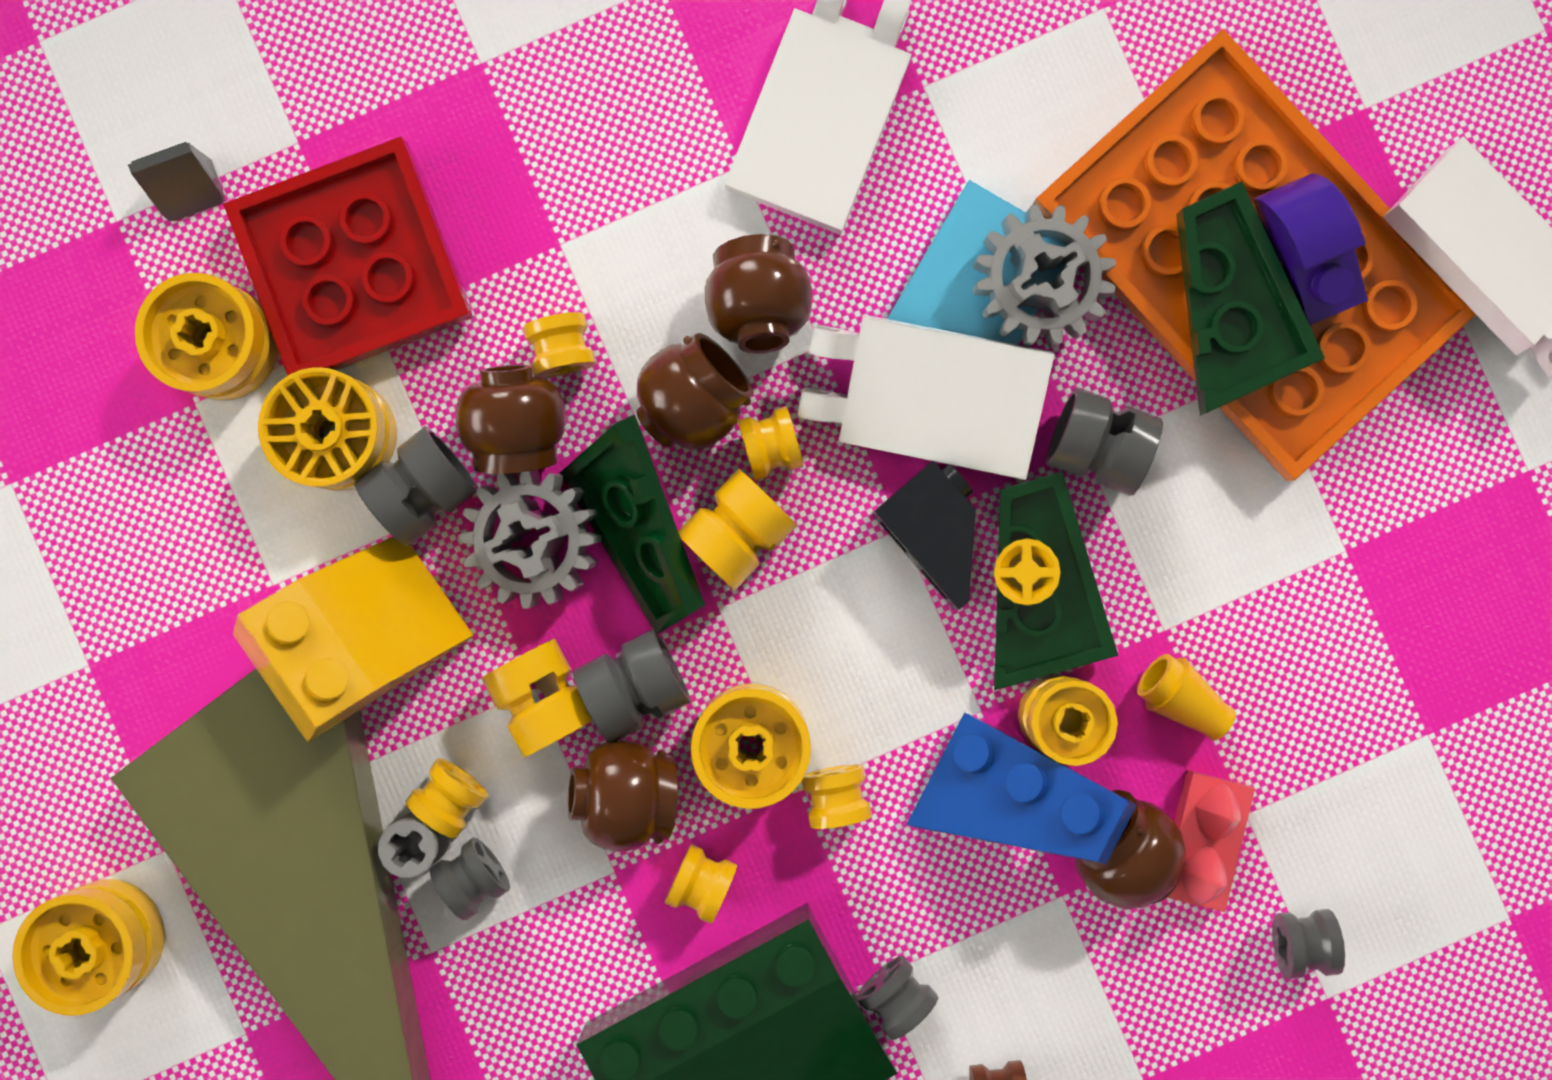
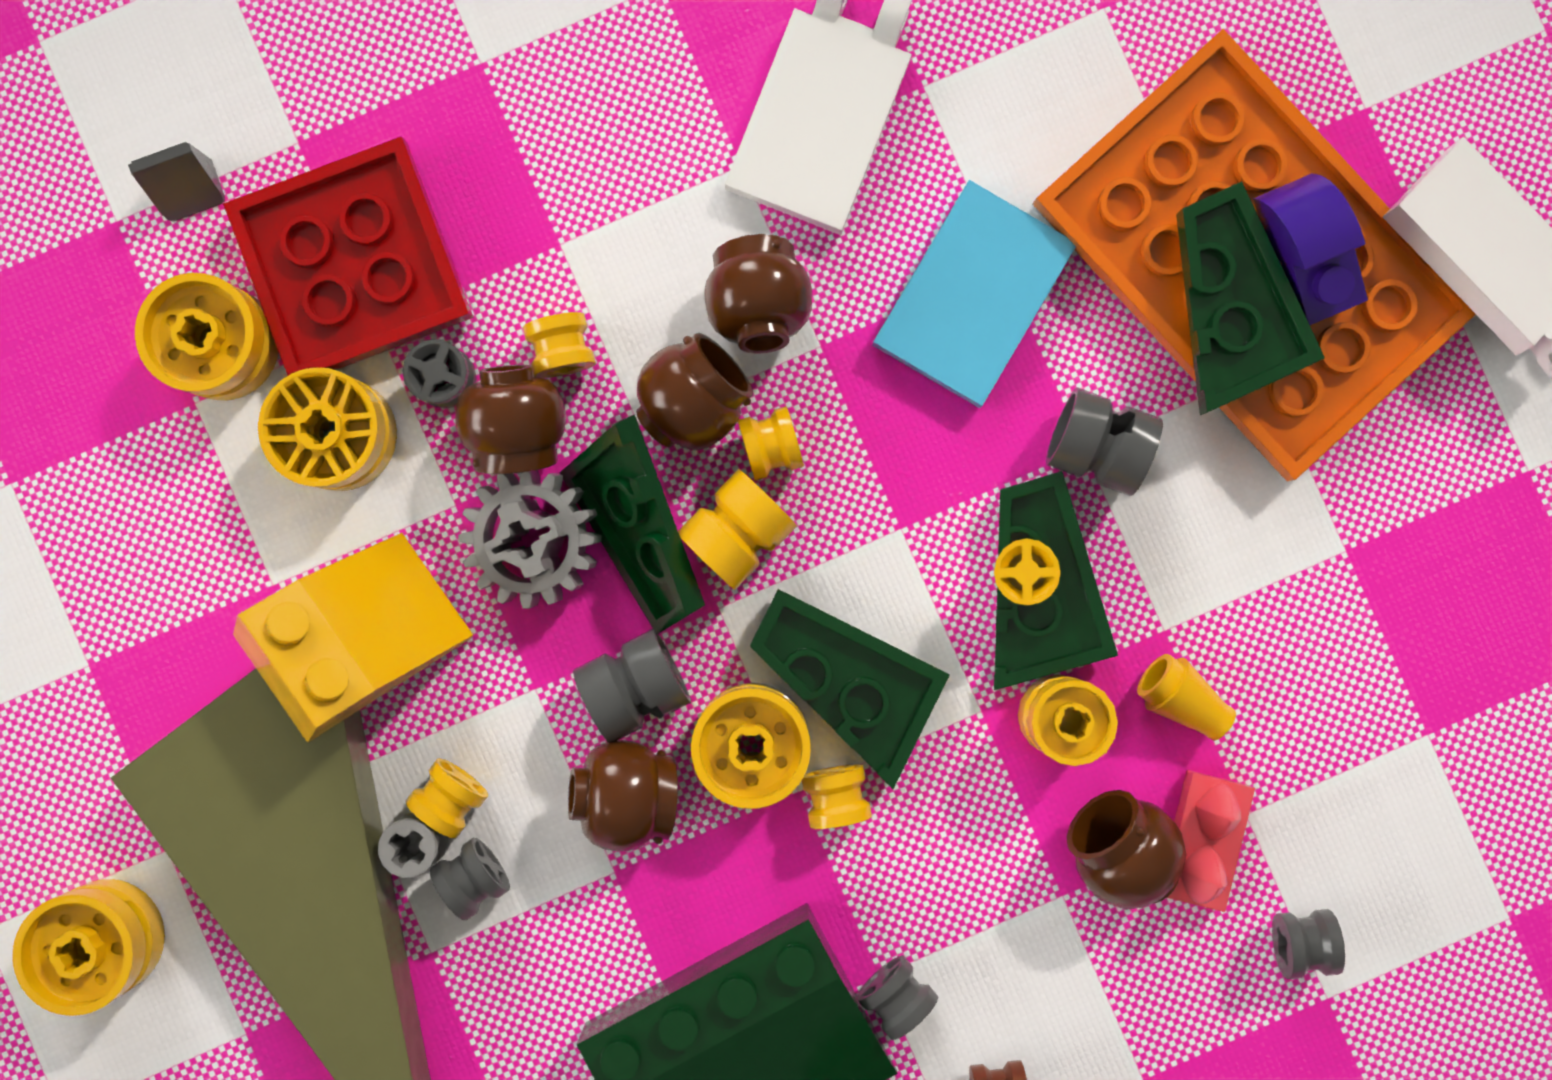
dark grey wheel [354,426,478,546] -> none
yellow wheel [481,639,593,758] -> none
yellow wheel [665,843,738,924] -> none
white tile [797,315,1055,480] -> none
black slope [871,461,976,610] -> none
blue wing [906,712,1137,864] -> none
light grey gear [973,204,1116,348] -> none
none -> dark grey wheel [402,339,476,409]
none -> dark green wing [750,589,950,789]

